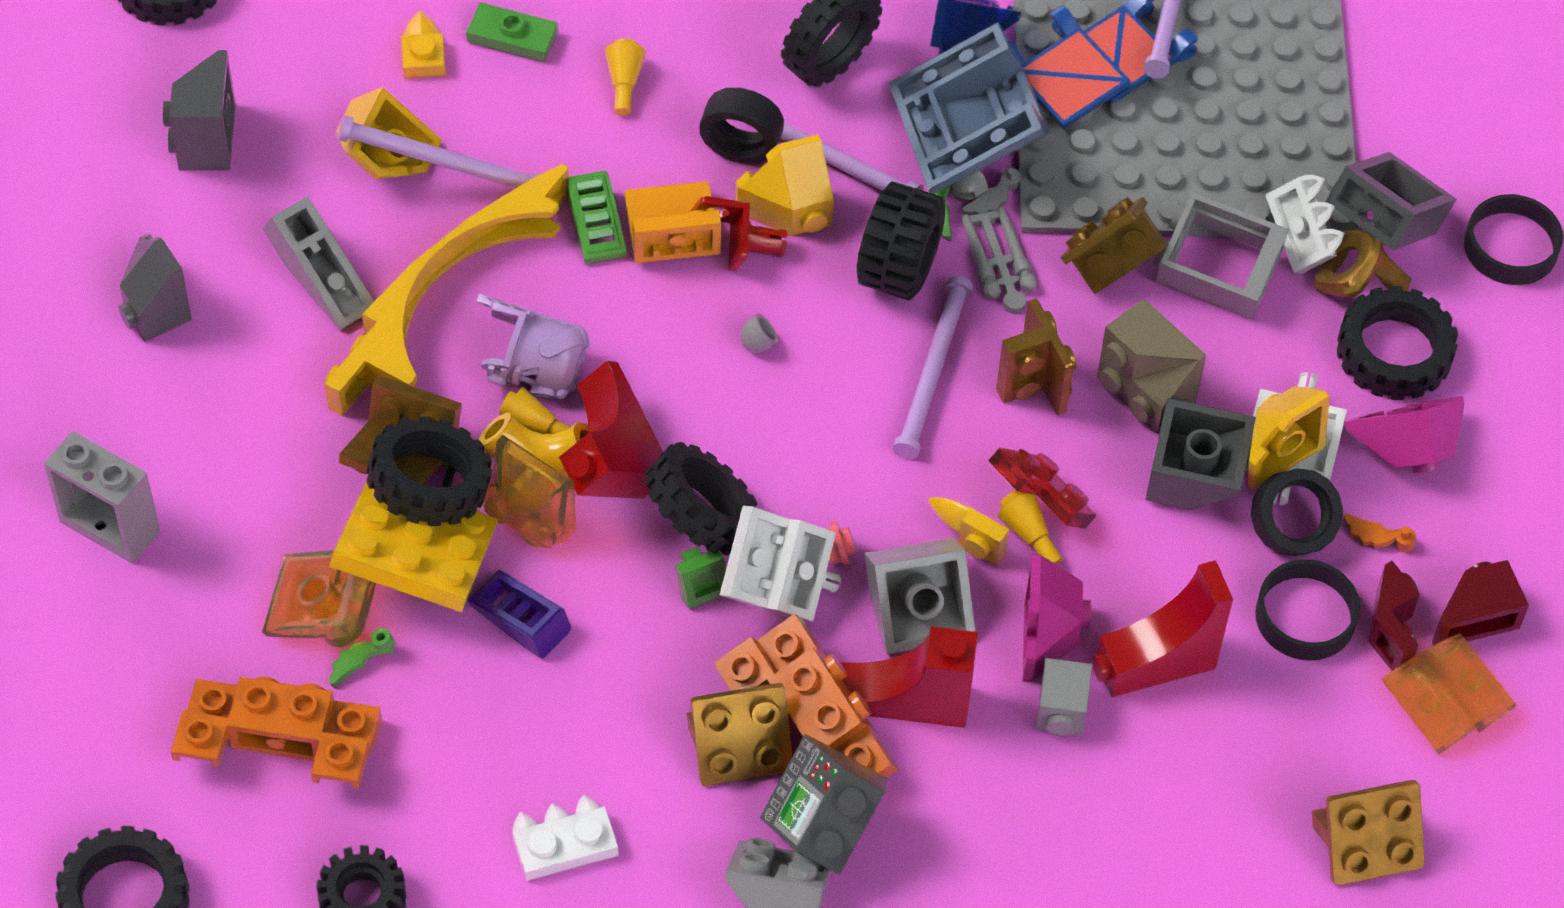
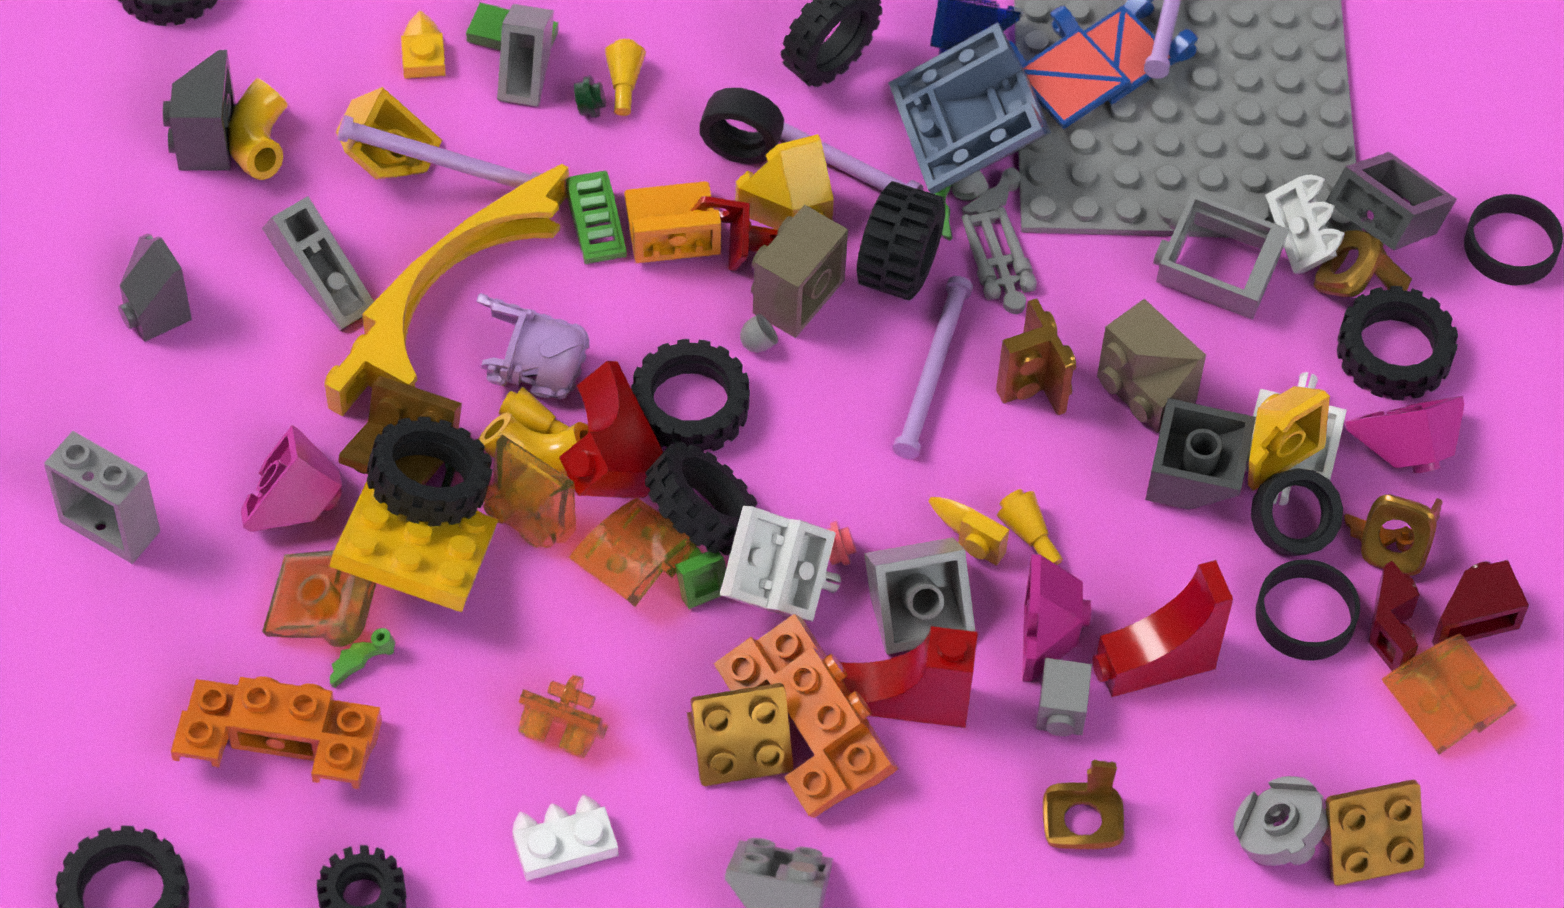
dark purple slope [468,570,571,659] -> none
dark grey slope [760,734,889,875] -> none
clear red plate [988,447,1097,529] -> none
pearl gold bracket [1060,197,1168,295] -> none
none -> yellow cylinder [228,78,289,180]
none -> dark pink slope [241,425,342,532]
none -> light grey slope [497,4,554,107]
none -> hips [518,674,608,758]
none -> clear yellow slope [568,497,697,607]
none -> dark green plate [574,75,606,118]
none -> black tyre [631,339,750,453]
none -> slope [751,205,848,338]
none -> pearl gold piece [1043,759,1125,849]
none -> light grey plate [1233,776,1328,866]
none -> pearl gold piece [1361,494,1443,576]

